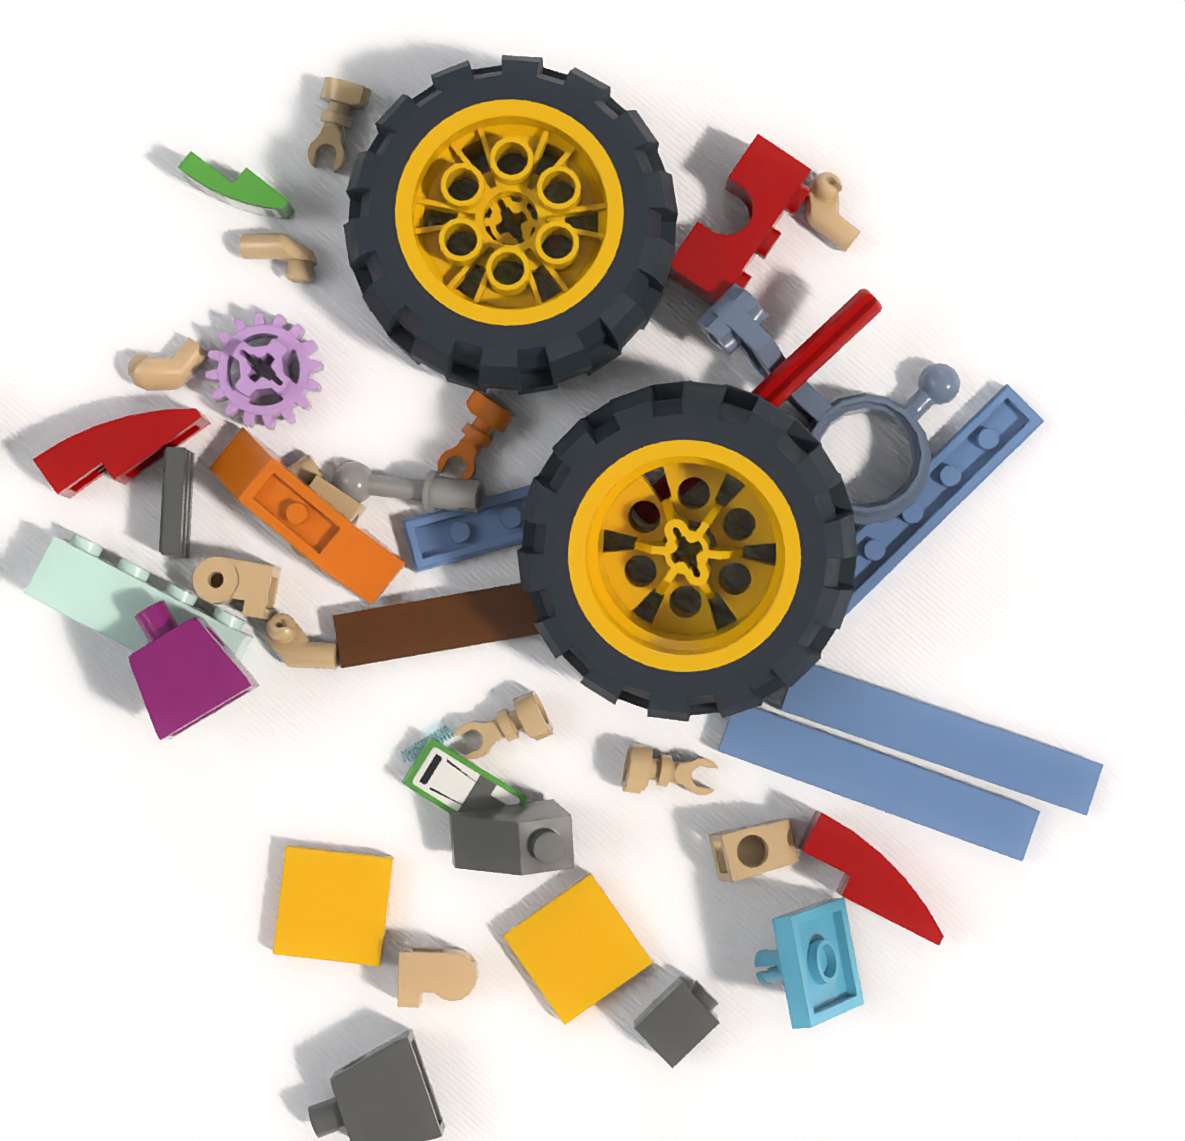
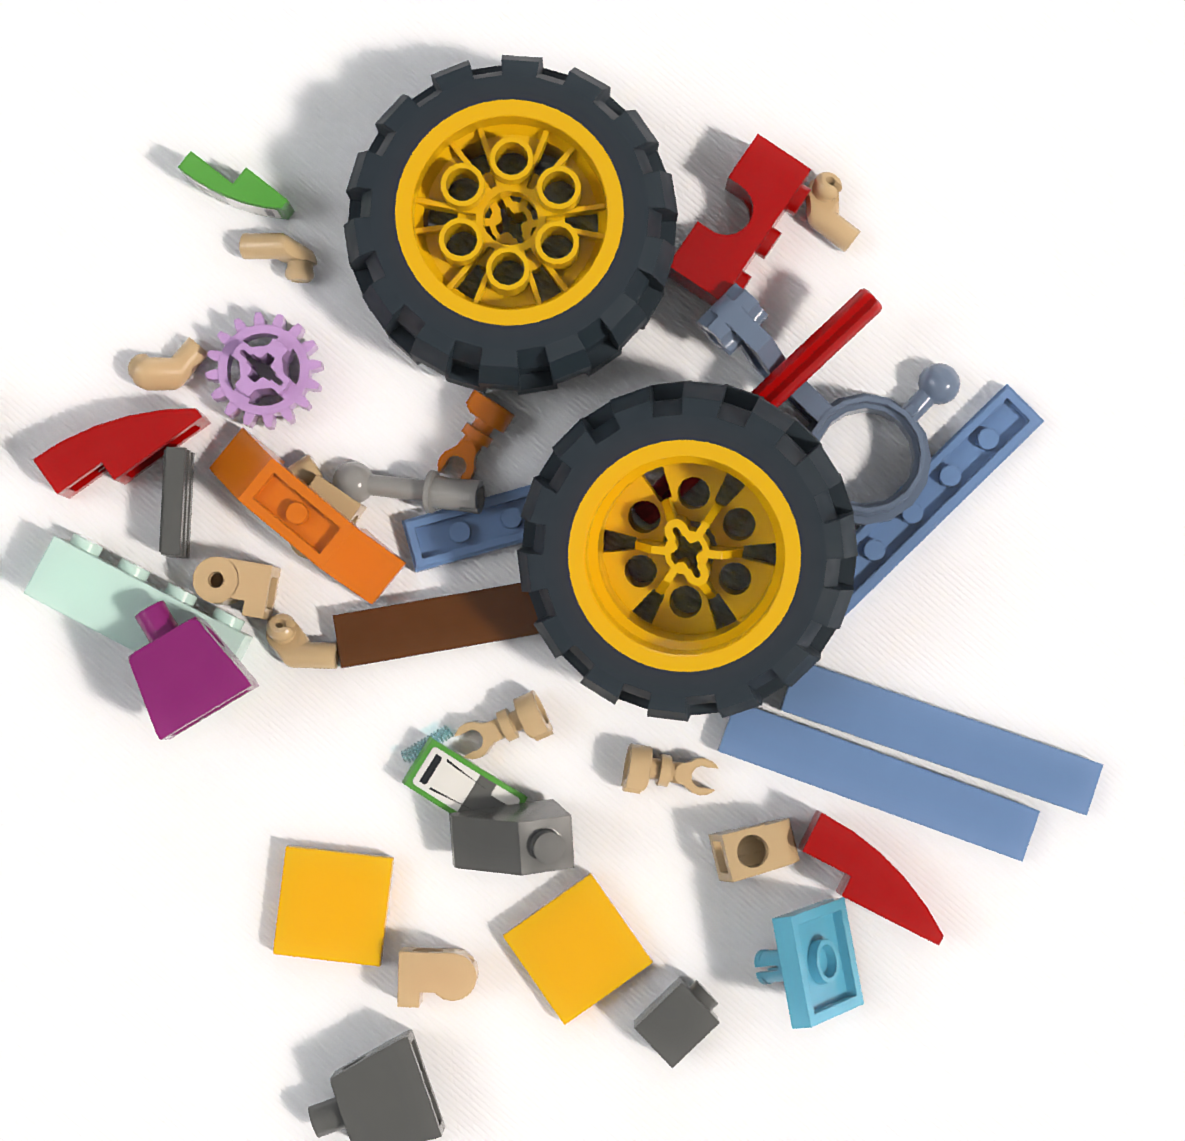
tan piece [308,77,372,174] -> none

